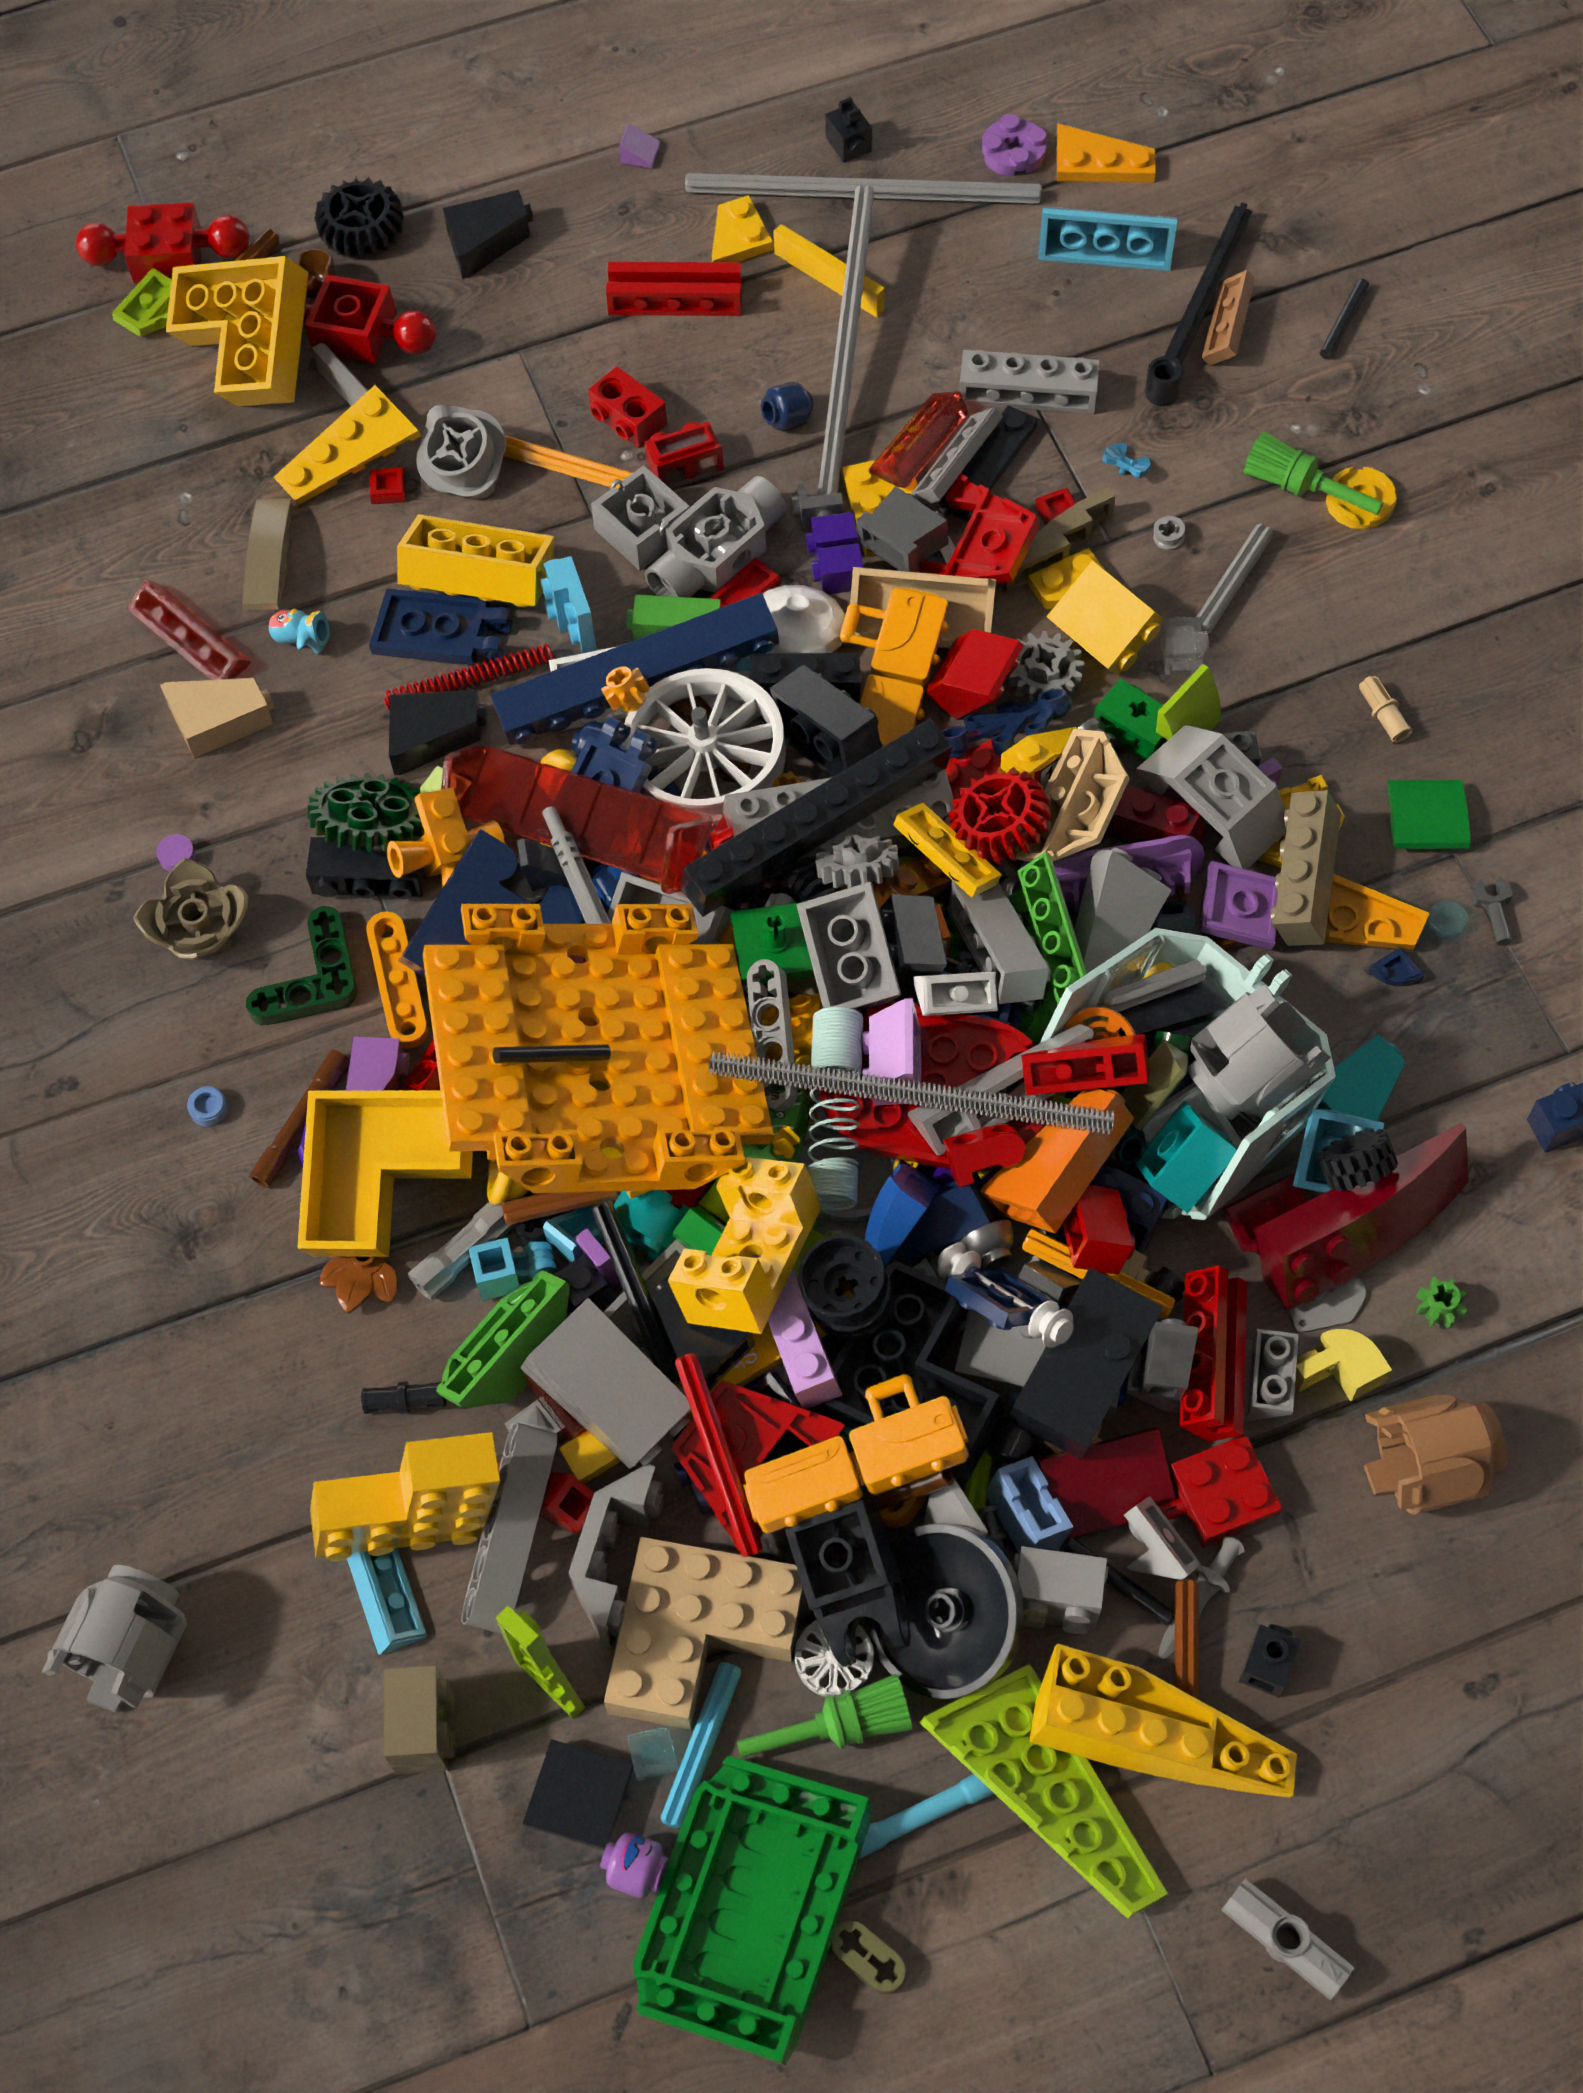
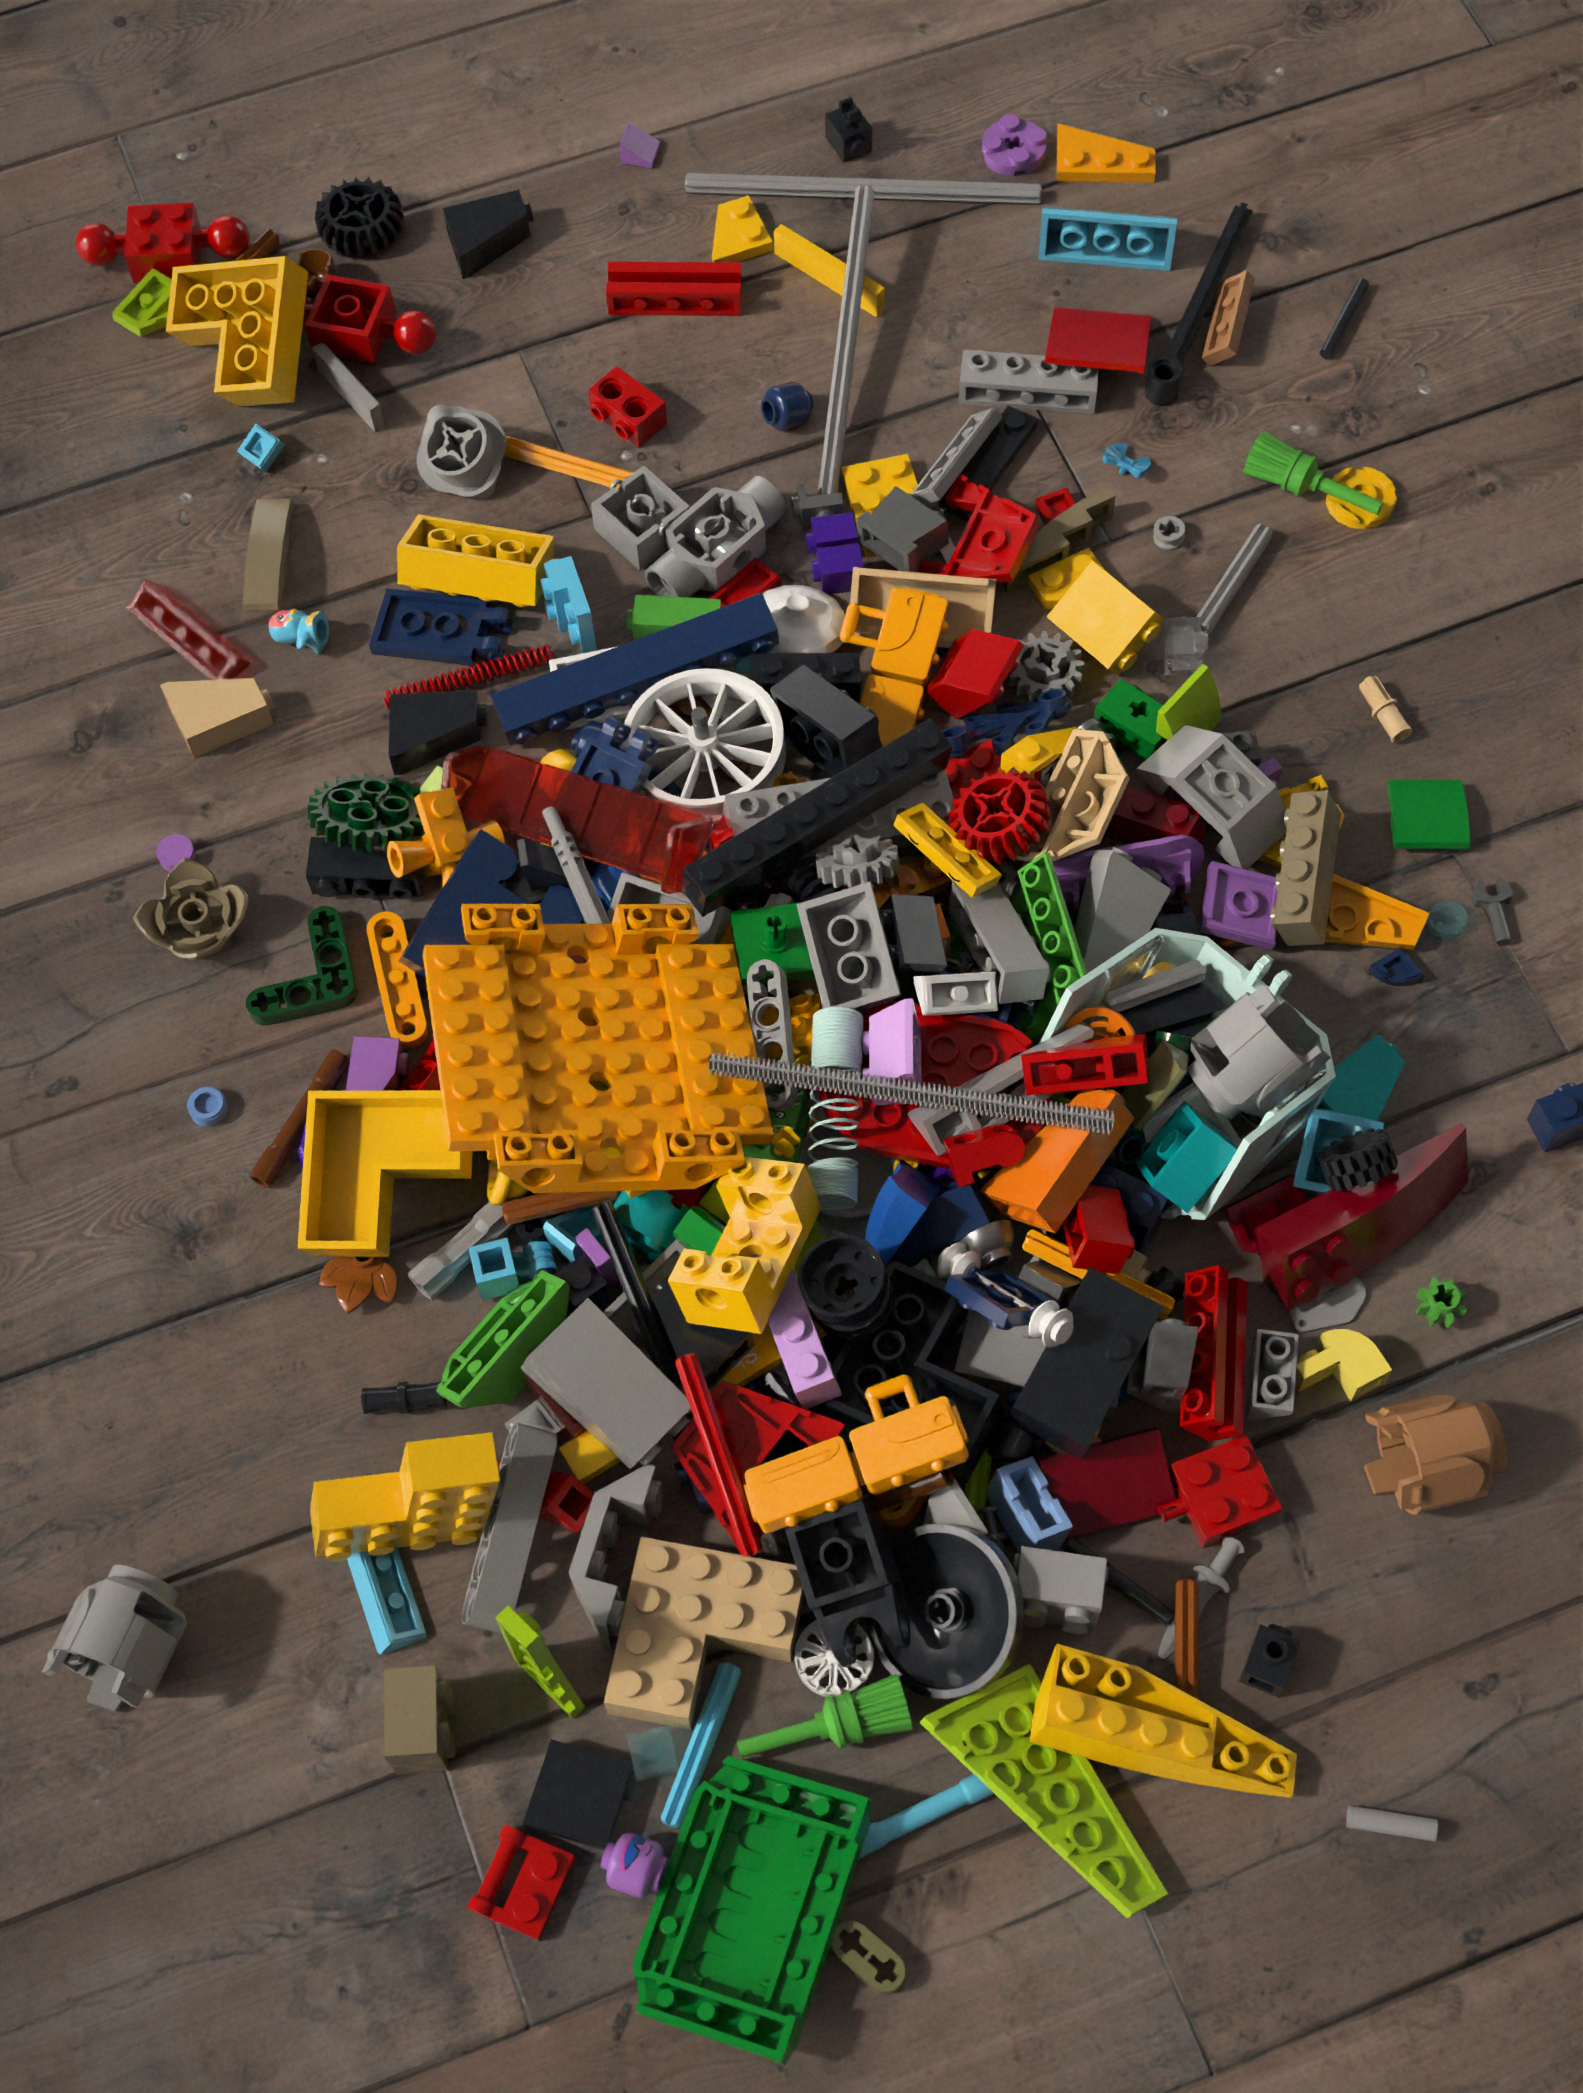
yellow wing [274,385,422,505] -> none
red tile [370,467,406,505] -> none
black bar [493,1044,611,1064] -> none
light orange gear [601,667,650,712] -> none
red window [644,421,724,484] -> none
clear red slope [868,391,968,488] -> none
light grey slope [1124,1496,1201,1580] -> none
light grey piece [1221,1878,1354,2000] -> none
none -> medium azure tile [237,424,285,472]
none -> red plate [466,1825,576,1942]
none -> red piece [1044,307,1151,374]
none -> light grey piece [1346,1805,1438,1842]

